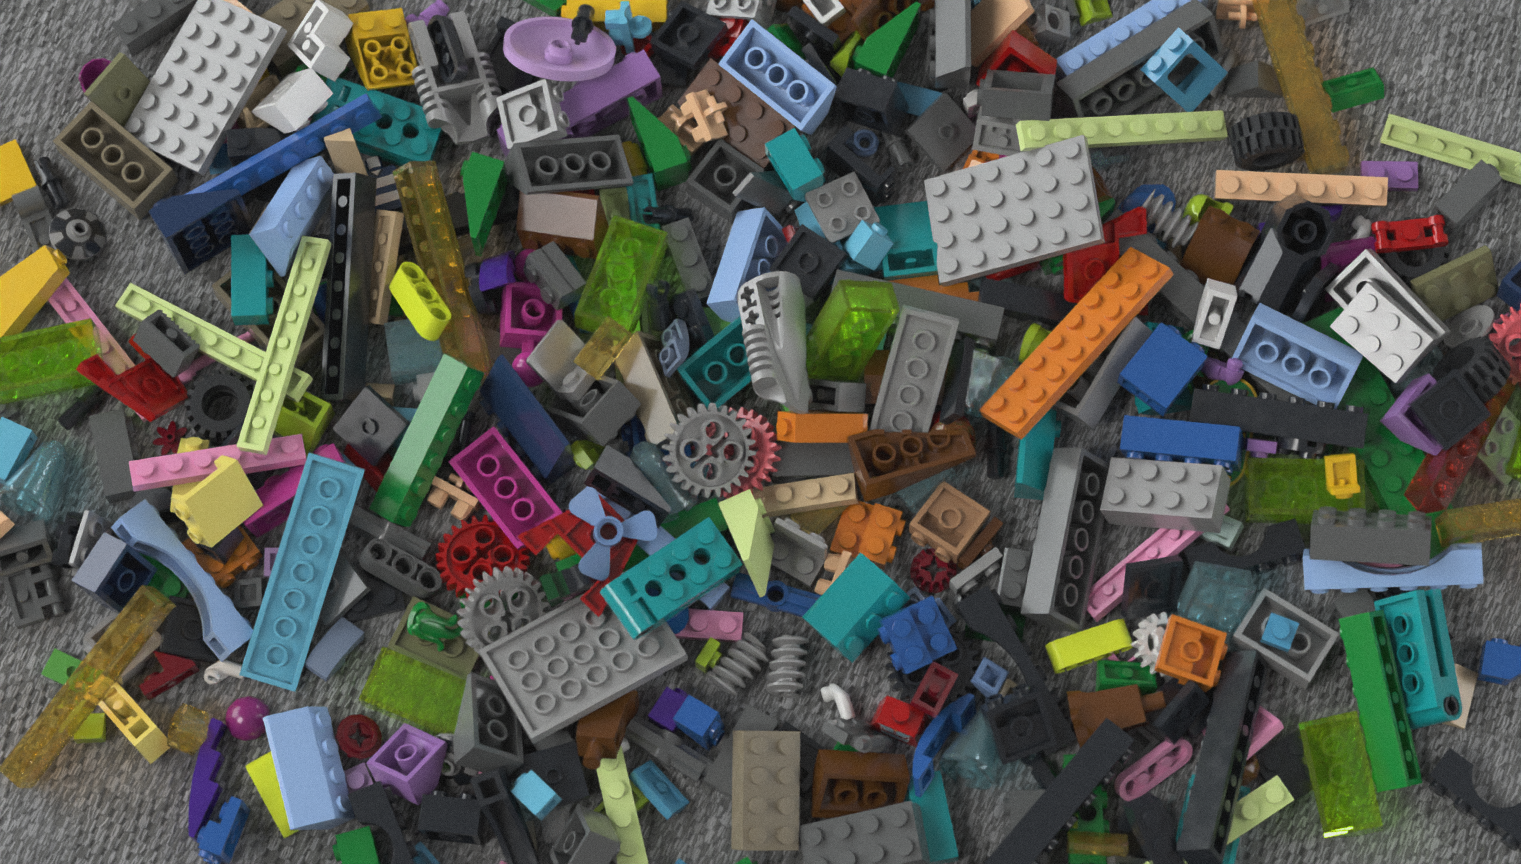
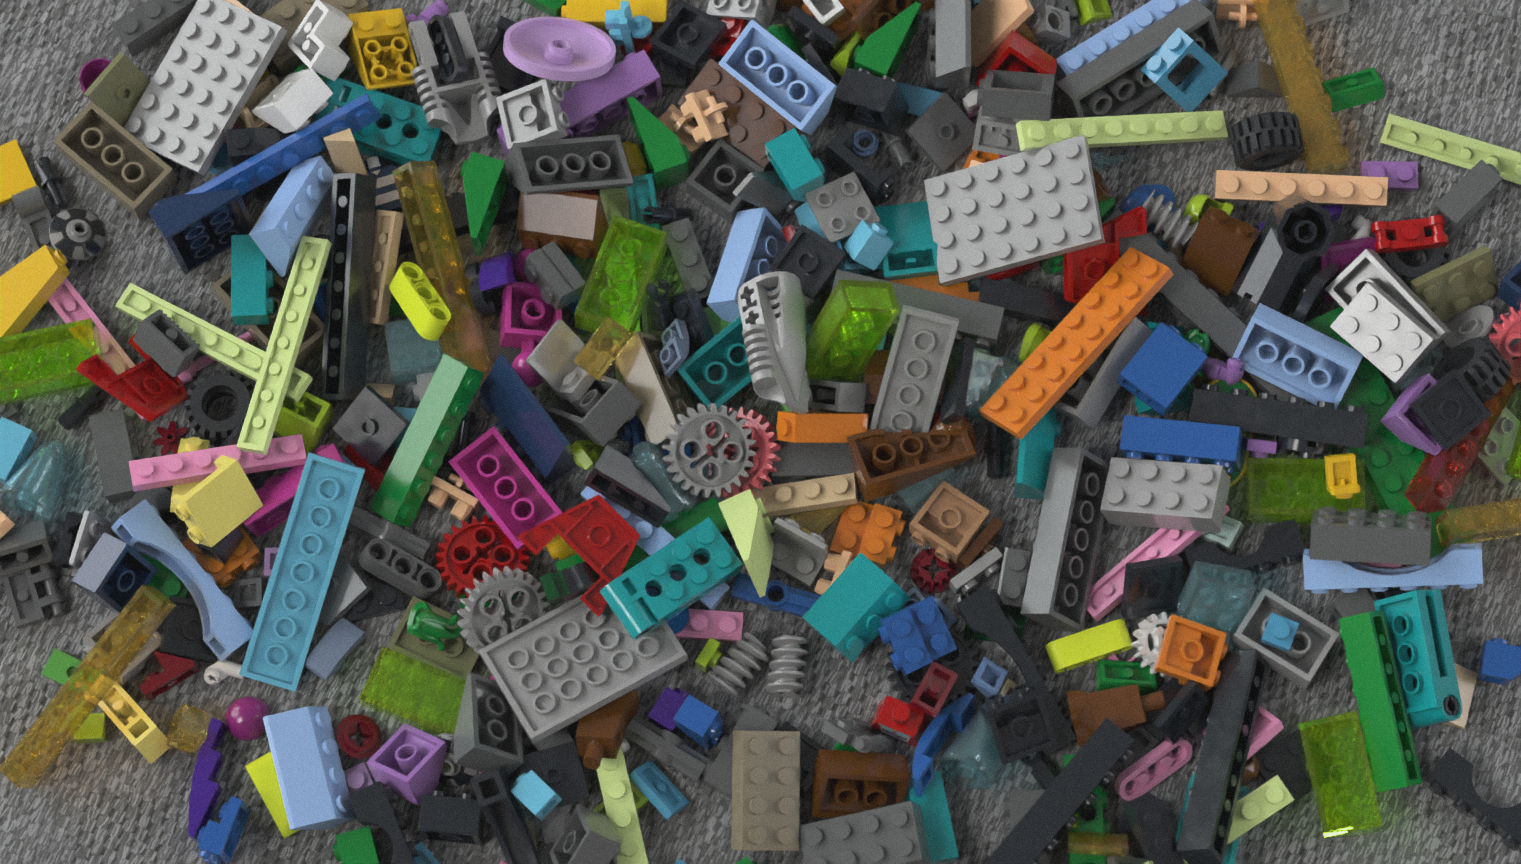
medium blue piece [569,487,658,581] -> none
black axle [571,4,595,45] -> none
white arm [820,683,856,720] -> none
white slope [1192,278,1237,349] -> none

